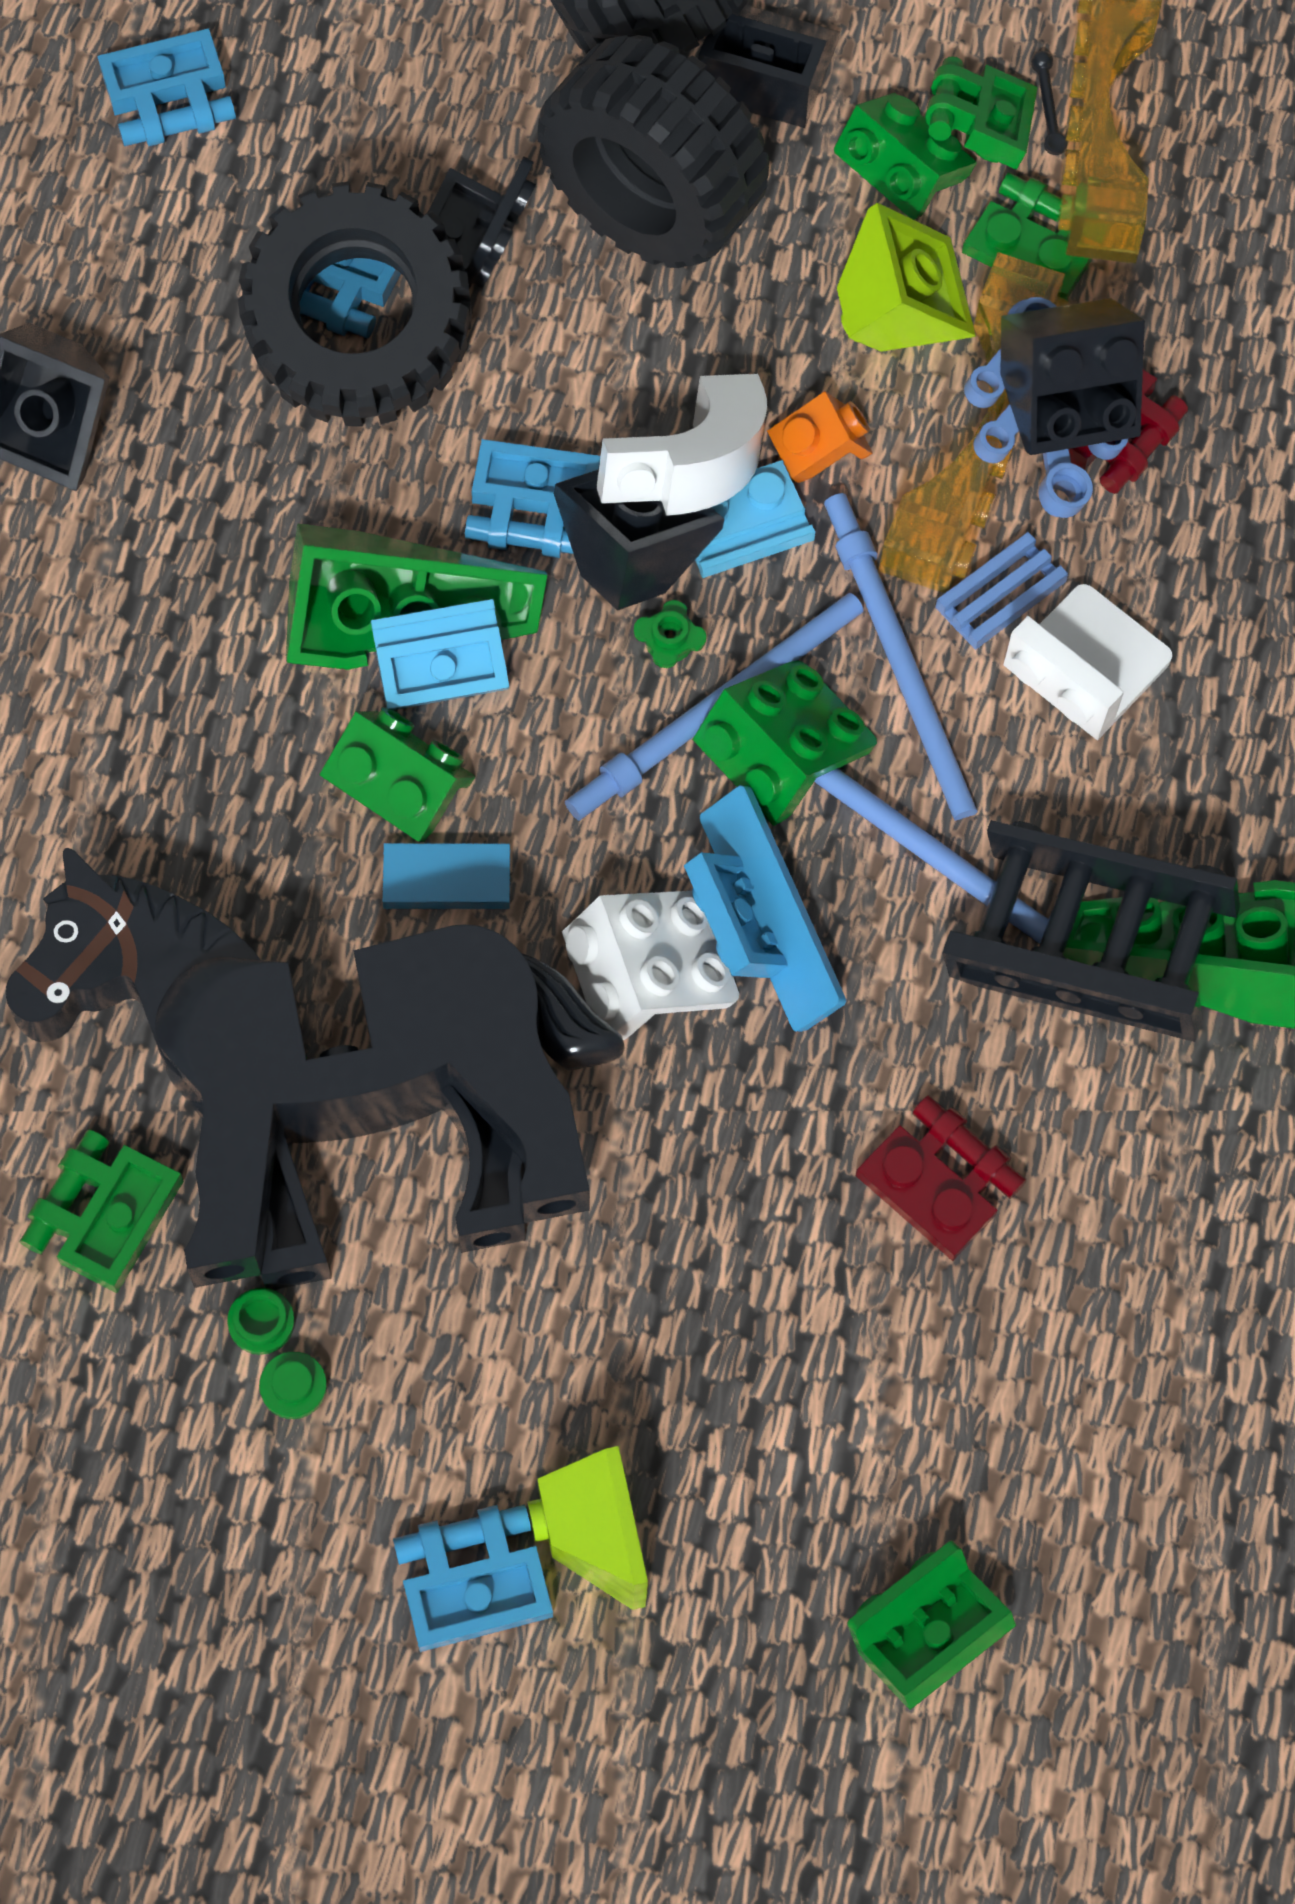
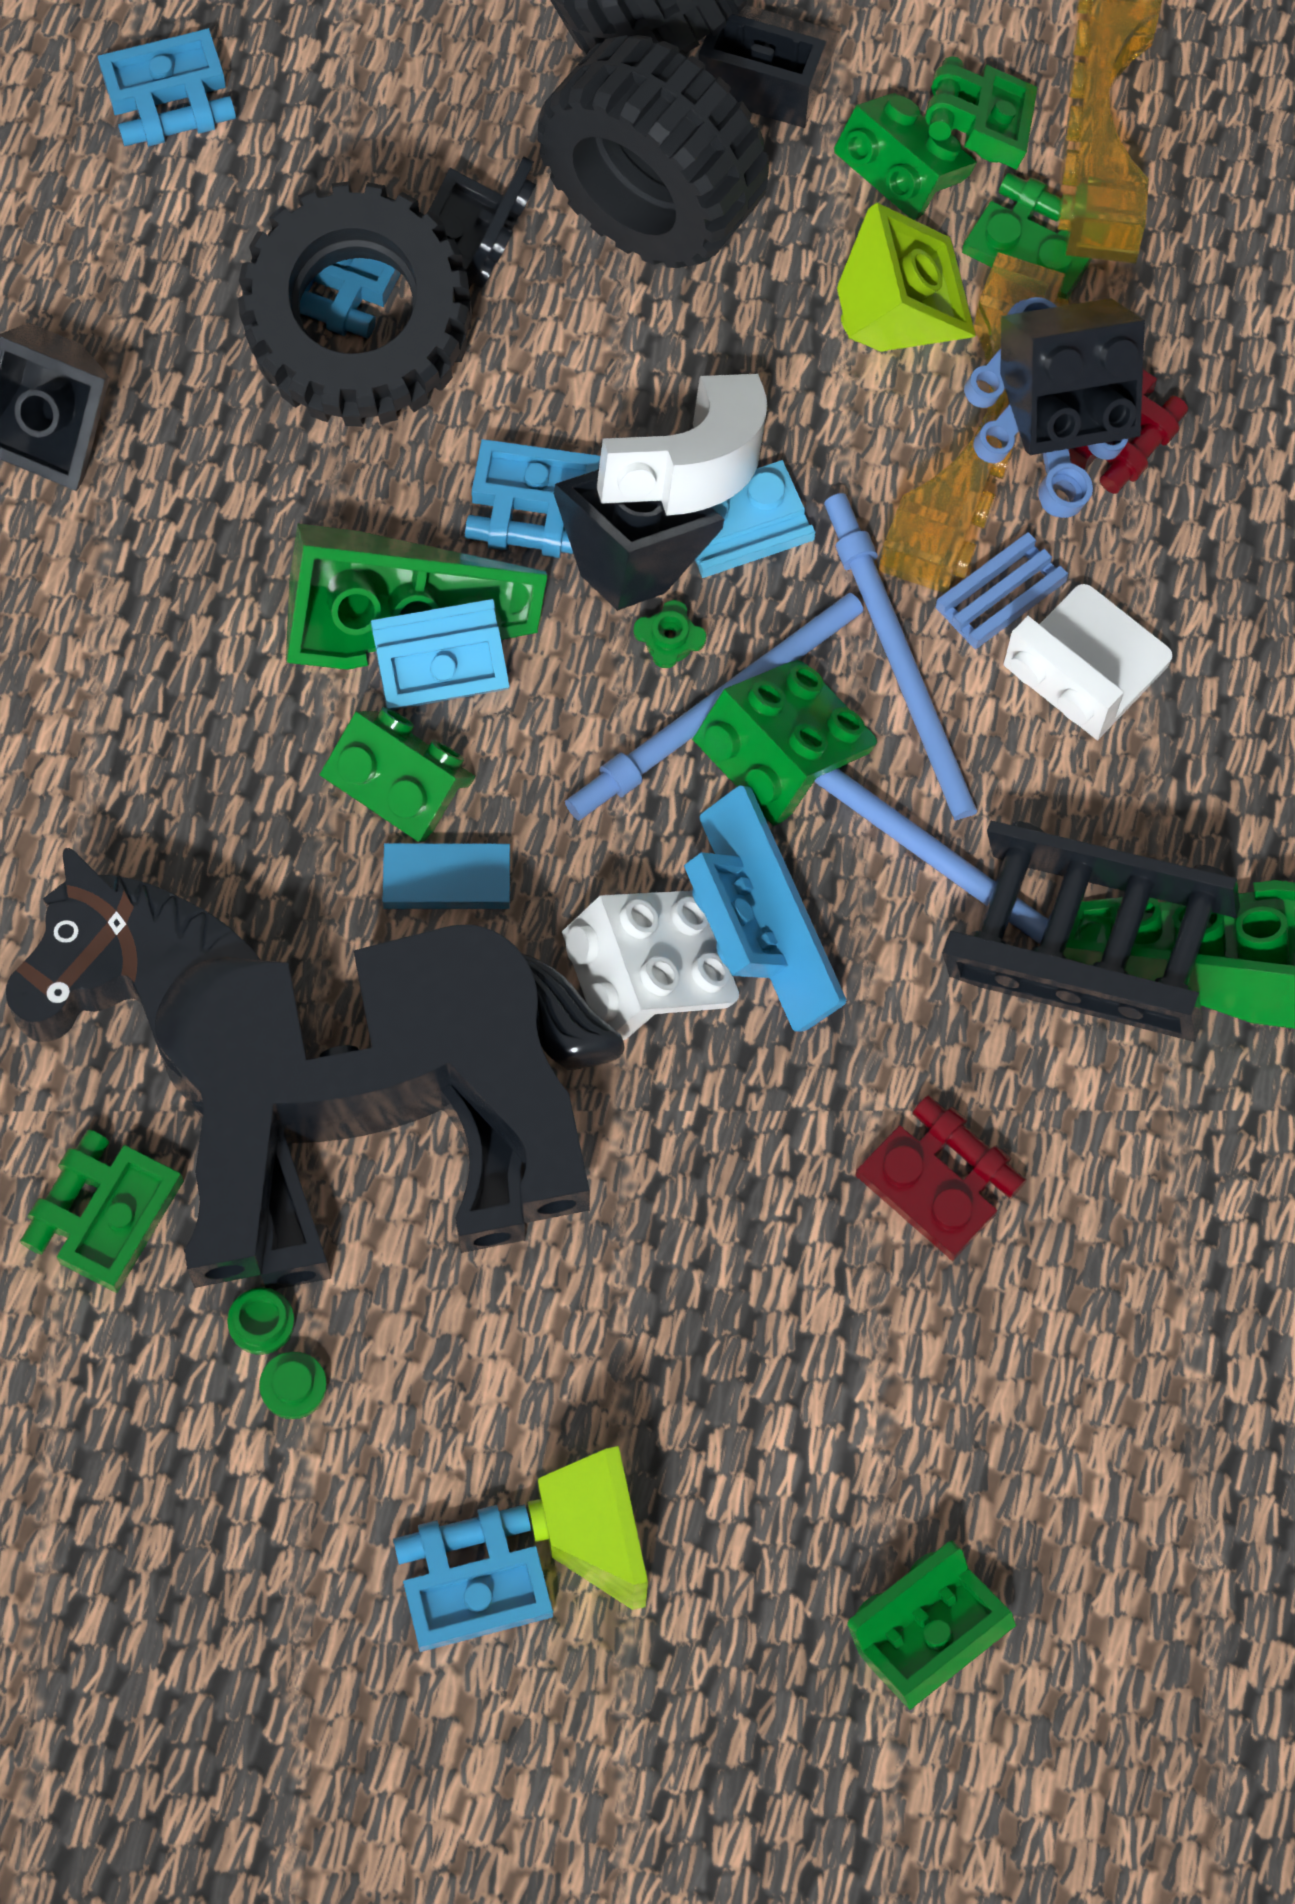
orange bracket [767,391,873,483] -> none
black hinge [1031,51,1067,155] -> none

